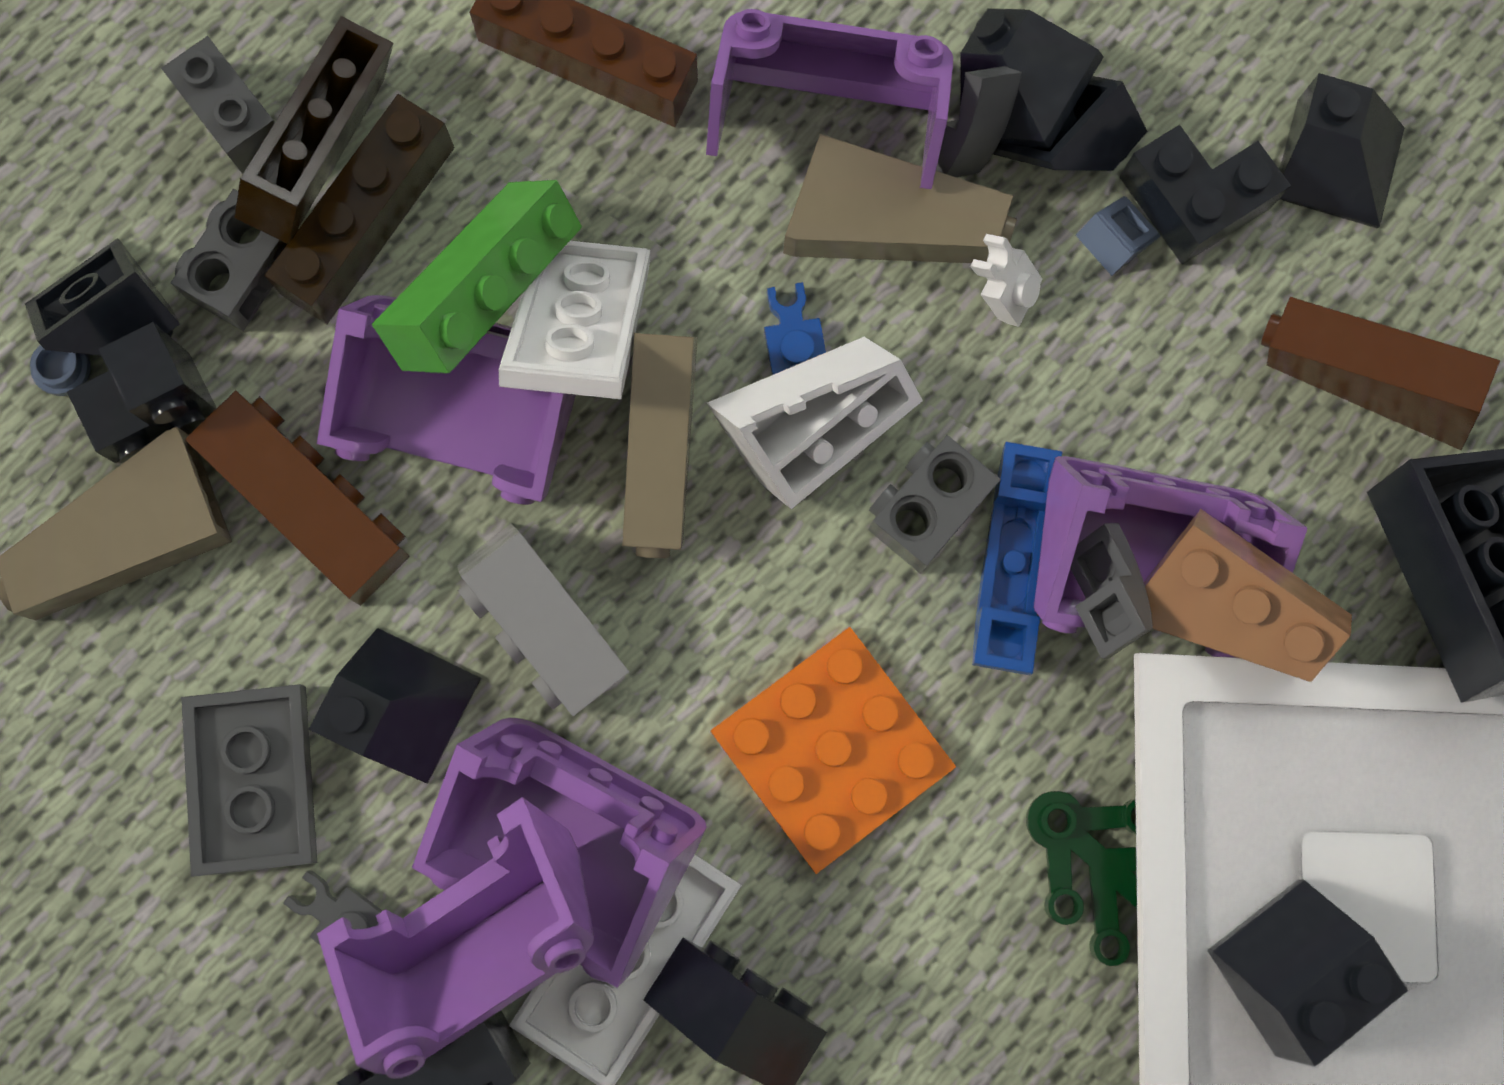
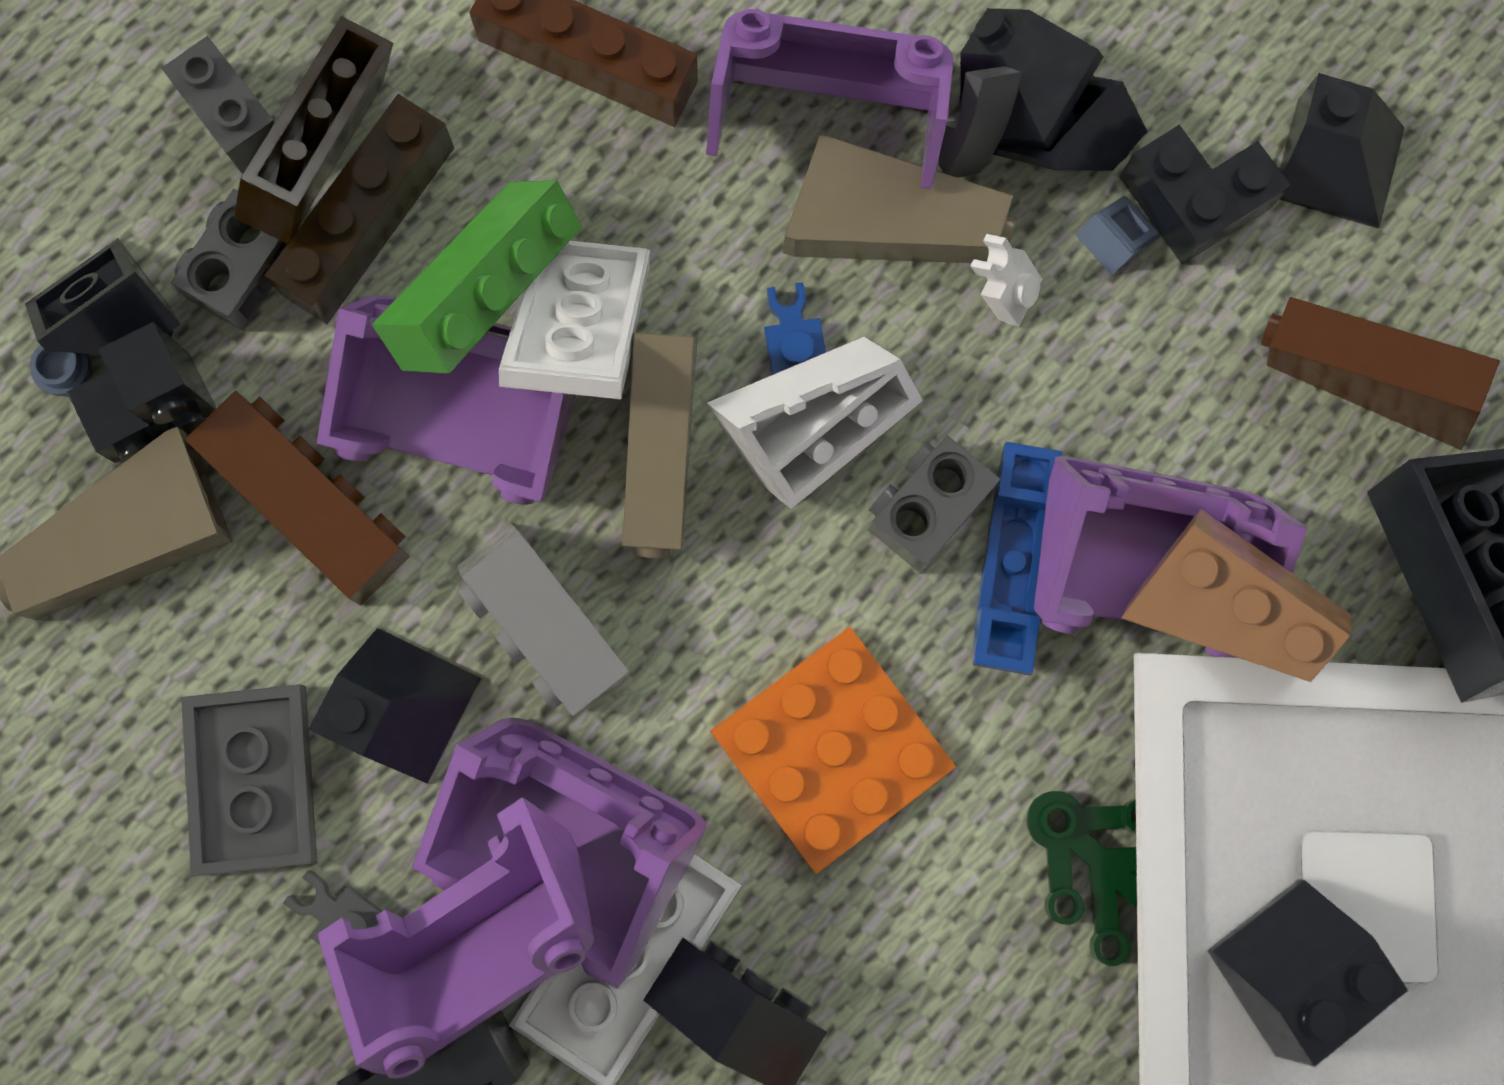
dark grey slope [1070,523,1153,659] -> none

